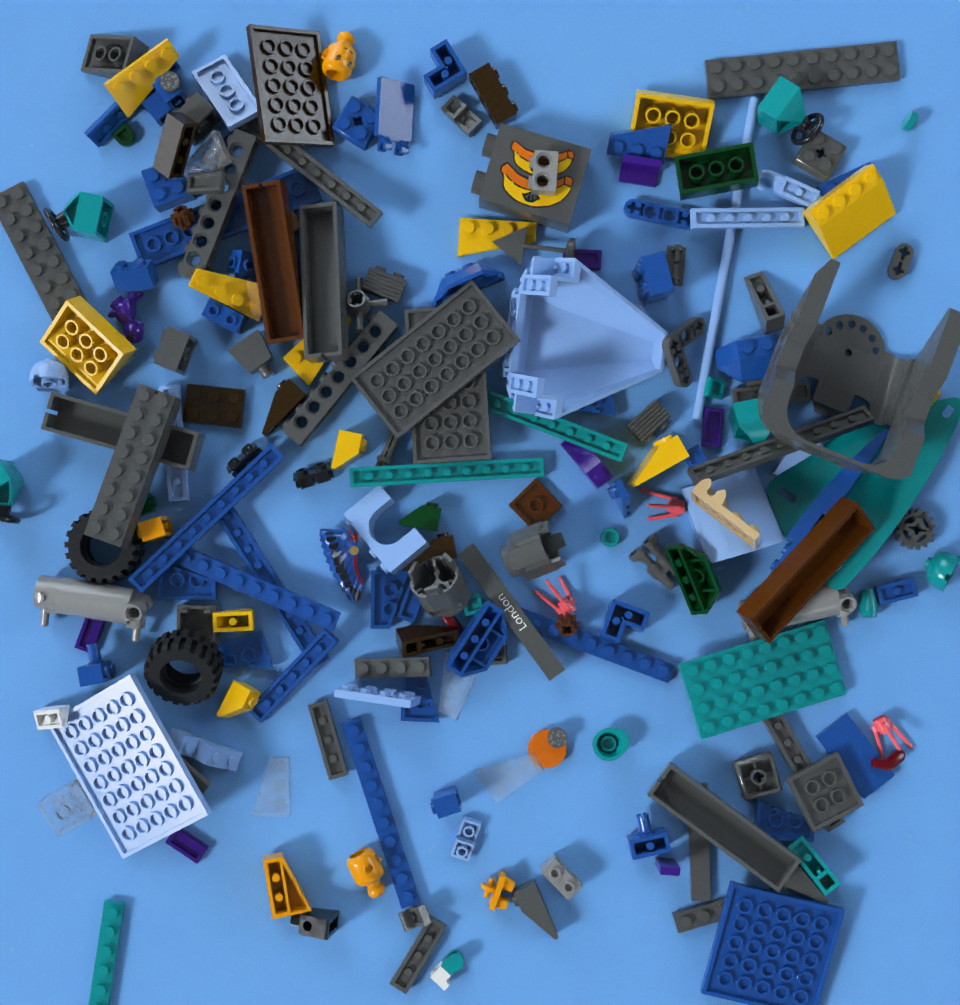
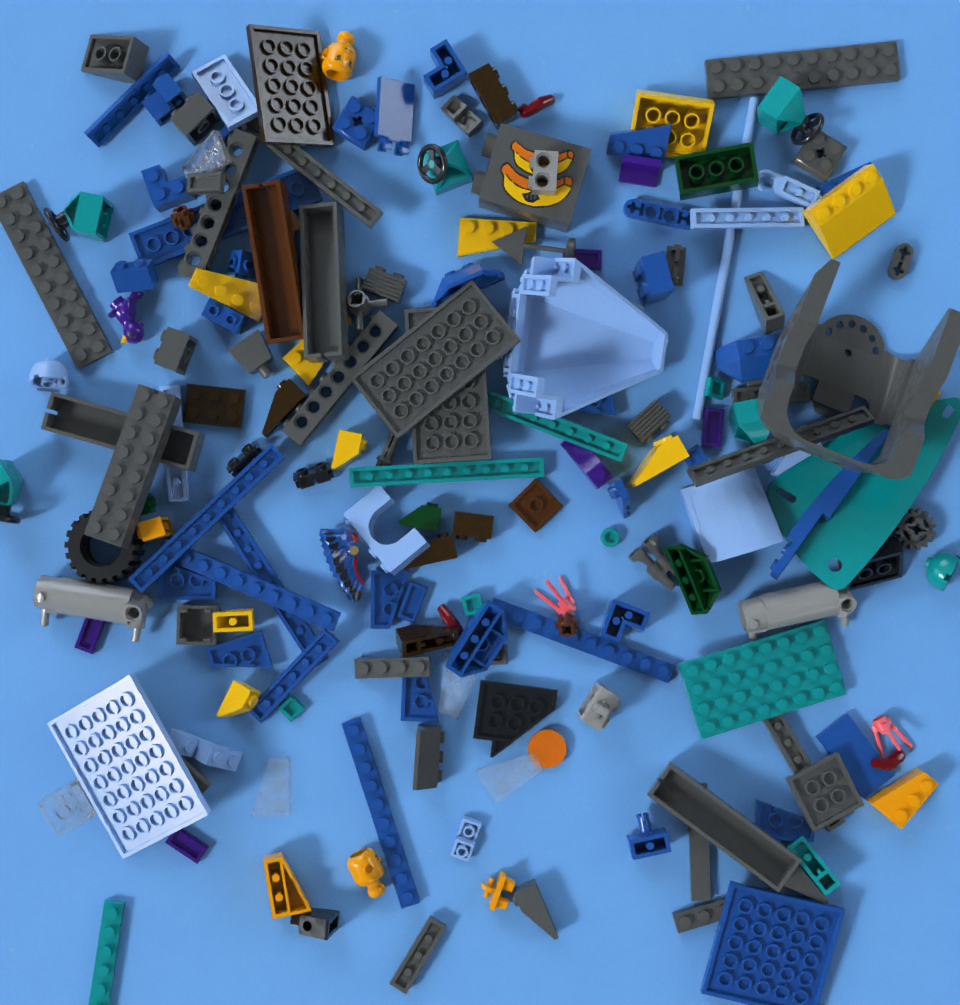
white slope [33,705,70,730] -> none
yellow slope [40,296,136,395] -> none
blue brick [77,643,116,687] -> none
yellow wing [104,38,180,118] -> none
dark green tile [112,122,136,147] -> none
black tyre [144,629,224,706] -> none
brick [153,112,198,179] -> none
dark grey tile [160,71,181,93] -> none
dark grey plate [308,699,348,780] -> none
light blue plate [334,683,421,708] -> none
dark grey bracket [398,904,431,932] -> none
dark grey piece [408,552,471,617] -> none
blue brick [430,785,462,819] -> none
leg [430,949,464,991] -> none
dark grey tile [458,543,565,681] -> none
dark grey piece [501,520,566,581] -> none
light grey brick [540,853,582,900] -> none
dark grey tile [547,727,567,748] -> none
teal piece [592,728,630,761] -> none
coral plant [639,488,685,521] -> none
dark purple tile [655,857,681,876] -> none
dark grey beam [662,317,706,388] -> none
tan hinge [691,478,760,549] -> none
dark grey brick [733,752,782,801] -> none
reddish brown piece [736,496,875,644] -> none
teal cone [859,589,879,618] -> none
blue plate [874,577,918,605] -> none
teal tile [901,111,919,131] -> none
none -> teal tile [278,694,306,722]
none -> dark grey slope [413,725,445,790]
none -> teal piece [417,140,472,196]
none -> dark brown brick [452,511,494,543]
none -> black wing [473,680,558,758]
none -> dark red arm [518,94,555,118]
none -> light grey hinge [576,681,620,731]
none -> black slope [838,535,904,591]
none -> light orange wedge [865,767,939,829]

